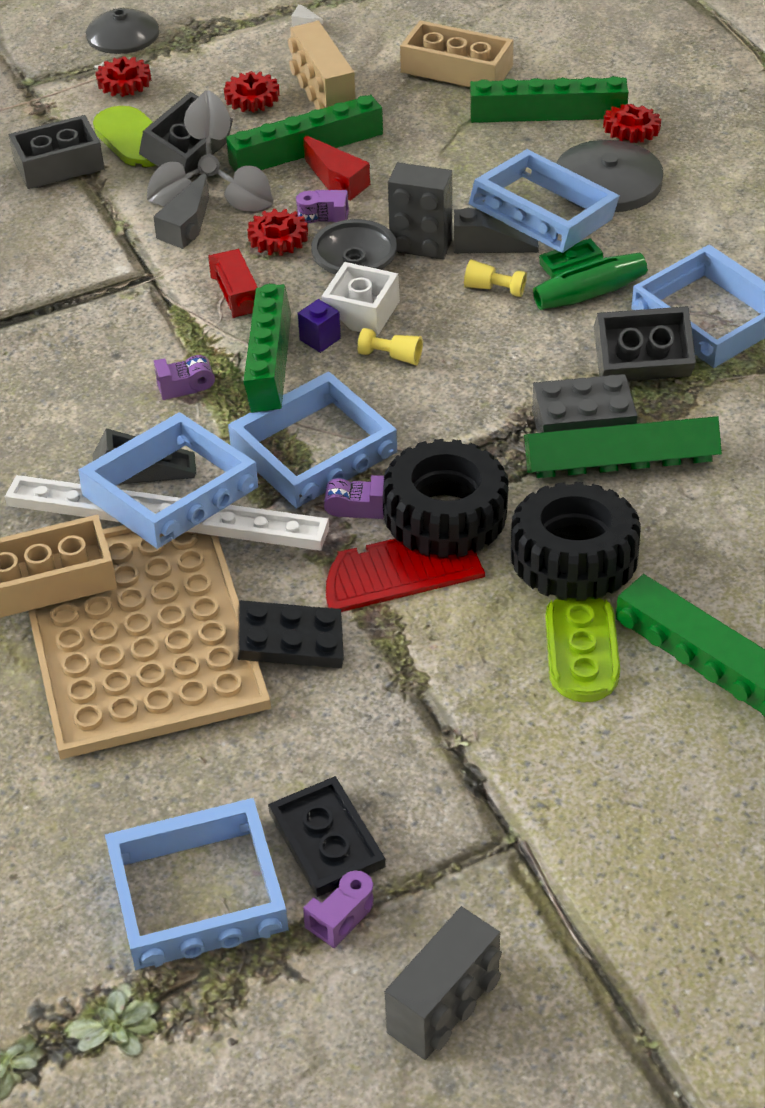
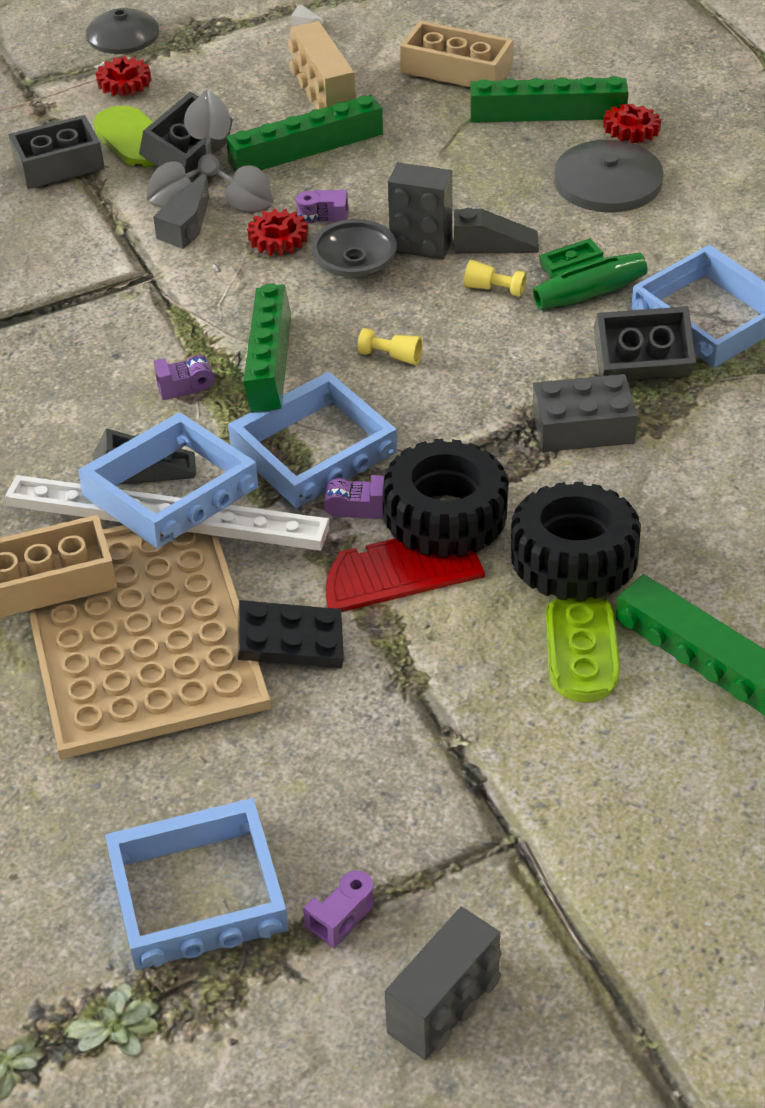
red window [208,248,258,318] -> none
red gear [224,71,280,113] -> none
black plate [268,776,386,897] -> none
dark purple brick [297,299,341,353] -> none
red slope [303,135,370,201] -> none
white slope [321,262,400,336] -> none
light blue window [469,149,620,253] -> none
green brick [524,416,722,478] -> none

